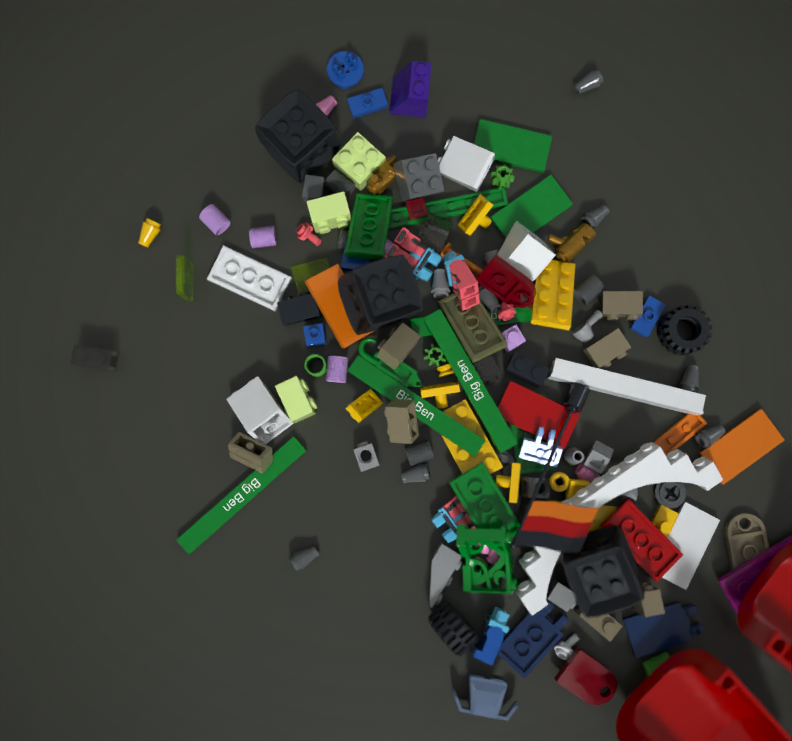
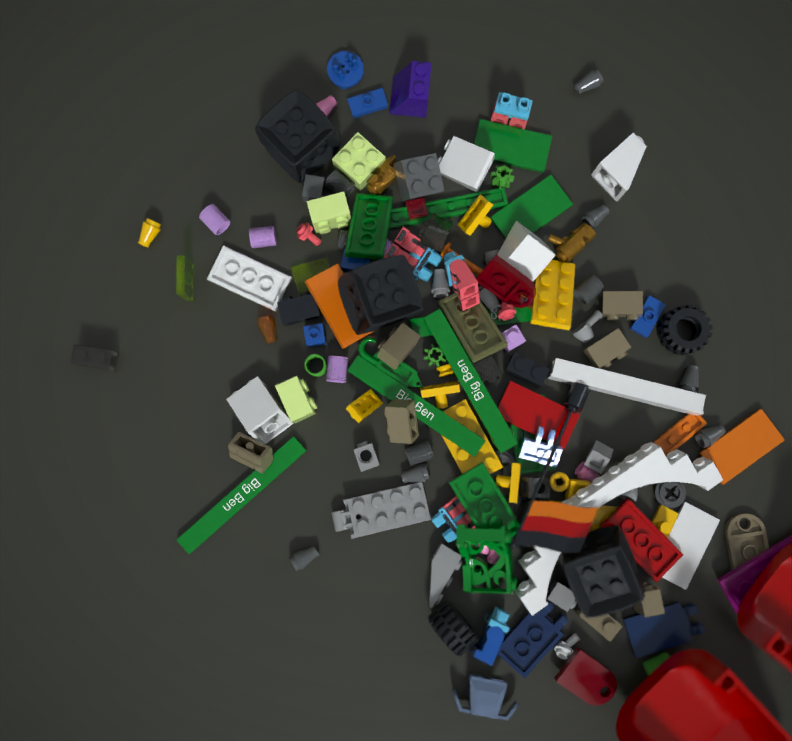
light grey cone [564,447,584,466] -> none
none -> clear orange cone [257,315,277,344]
none -> light grey hinge [331,482,431,539]
none -> medium azure hips [490,92,533,129]
none -> white slope [591,133,647,202]

